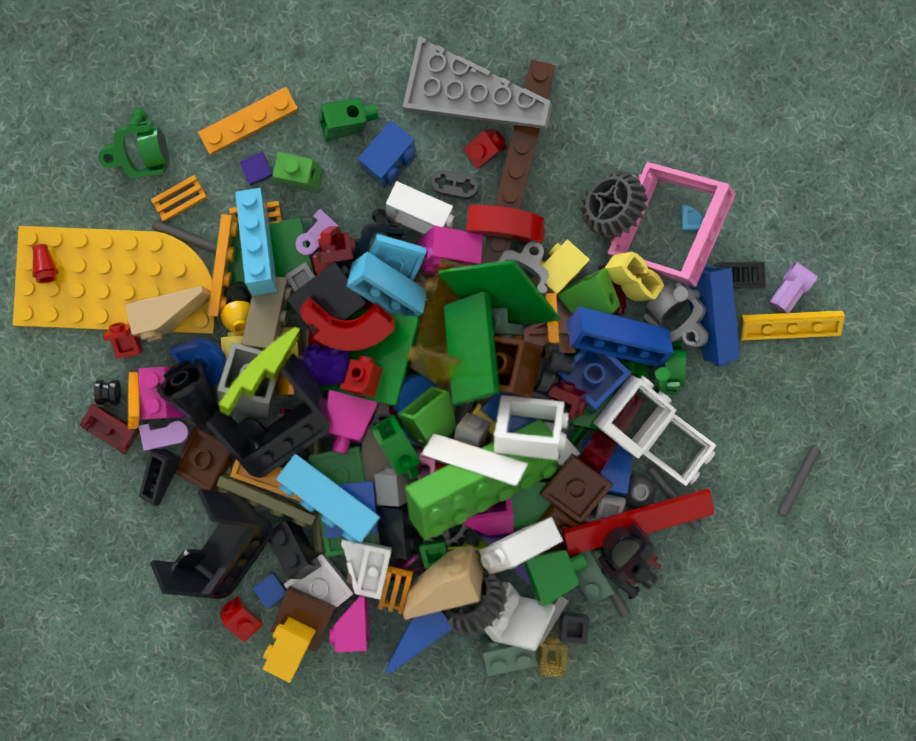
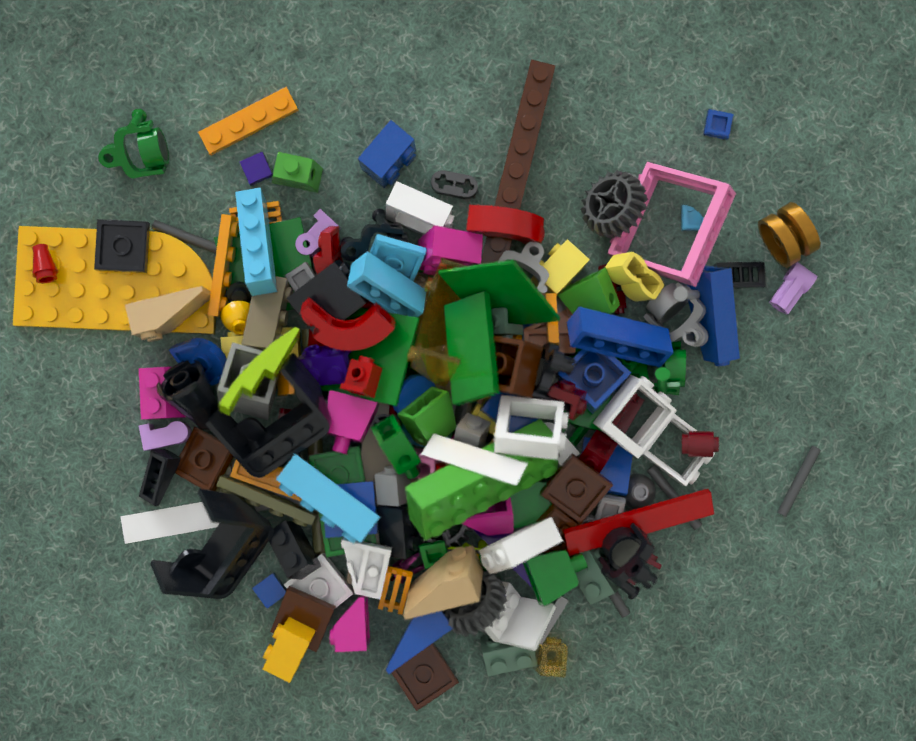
dark red hinge [80,404,140,455] -> none
black wheel [94,380,121,405] -> none
red bracket [103,322,143,359] -> none
light orange tile [128,372,140,429] -> none
light orange tile [151,175,208,222] -> none
red bracket [219,596,263,642] -> none
dark red bracket [316,232,355,263] -> none
green torso [319,98,379,142] -> none
light grey wing [403,36,553,129] -> none
red bracket [463,129,507,169] -> none
black brick [558,612,589,644] -> none
yellow tile [739,311,845,341] -> none
none -> black tile [94,219,150,273]
none -> white sticker [120,502,220,544]
none -> reddish brown tile [391,642,459,711]
none -> dark red brick [682,431,719,457]
none -> blue tile [703,109,733,140]
none -> pearl gold wheel [758,202,821,268]

